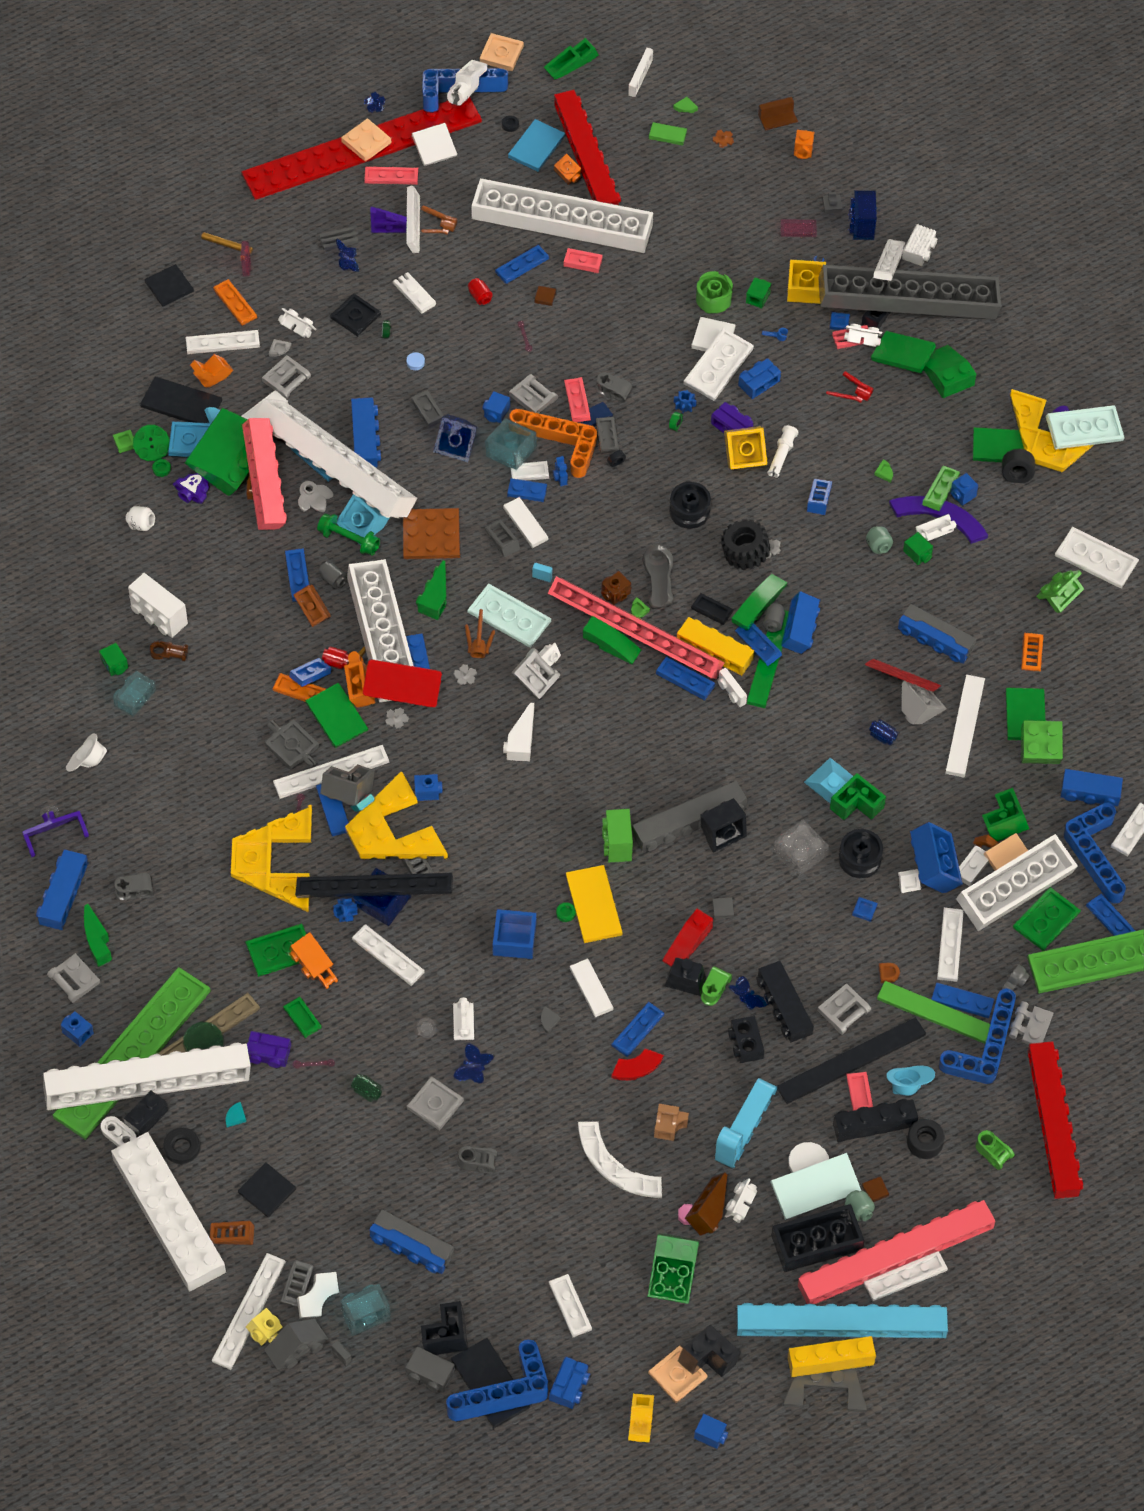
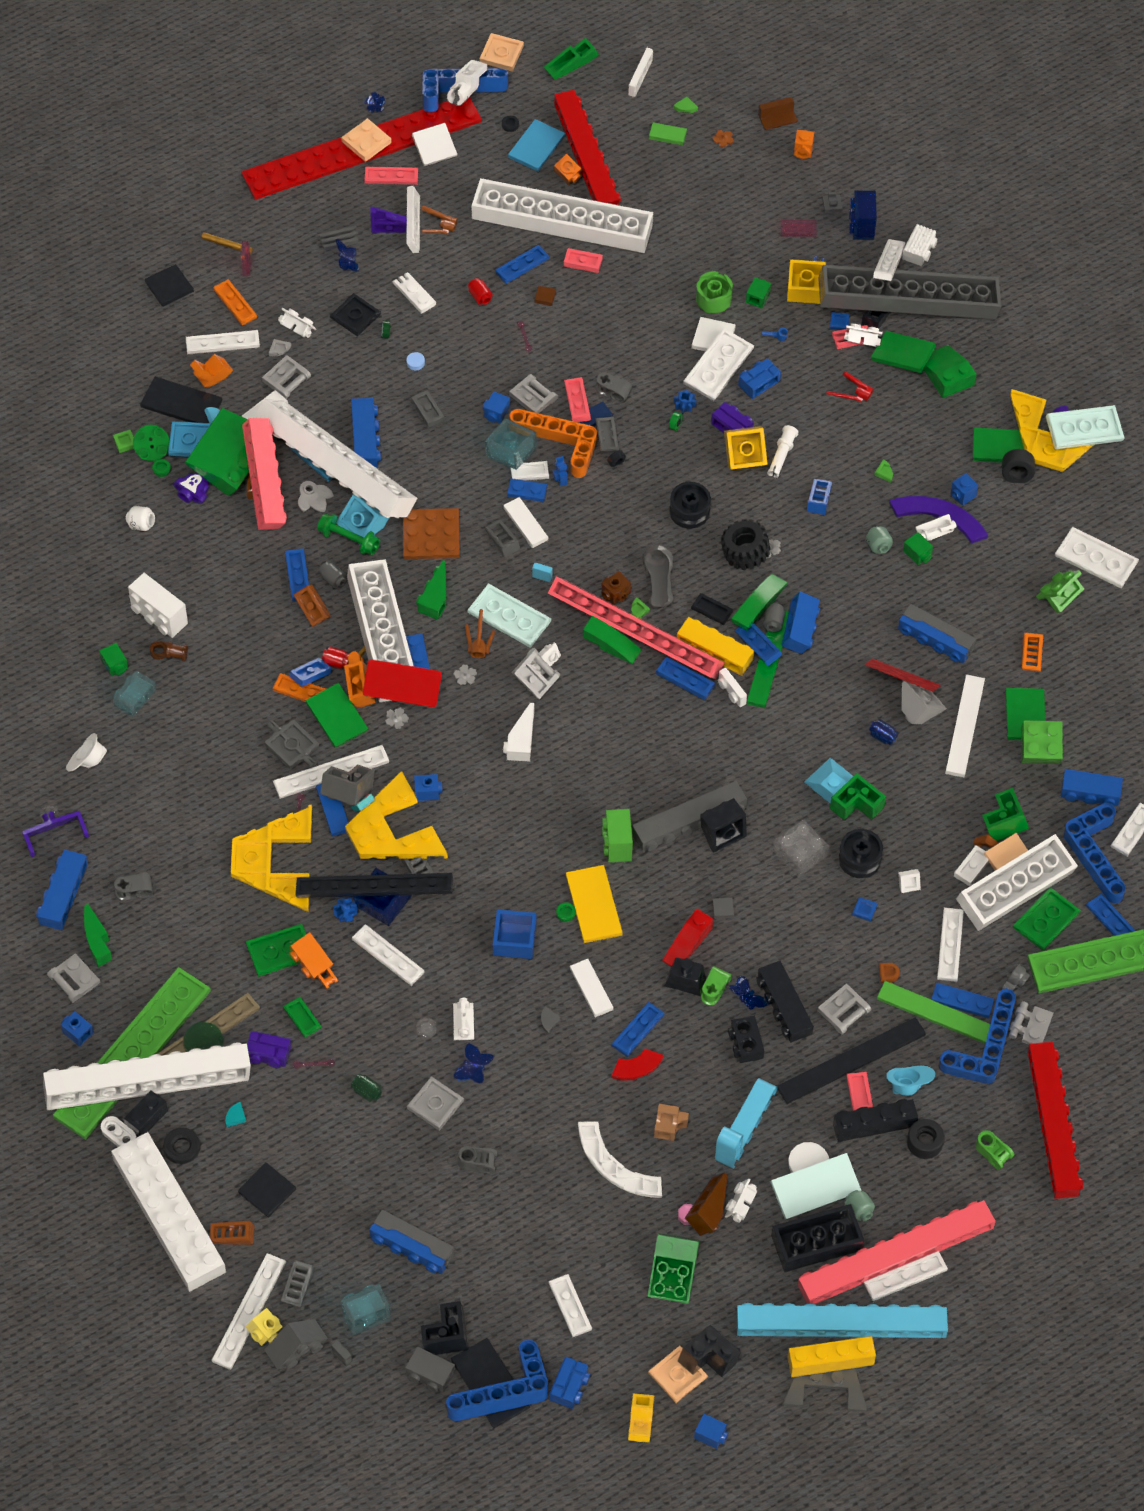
white tile [297,1272,339,1319] -> none
clear blue slope [434,414,477,462] -> none
reddish brown tile [862,1176,889,1202] -> none
blue brick [910,822,963,893] -> none
bright green tile [922,466,960,511] -> none

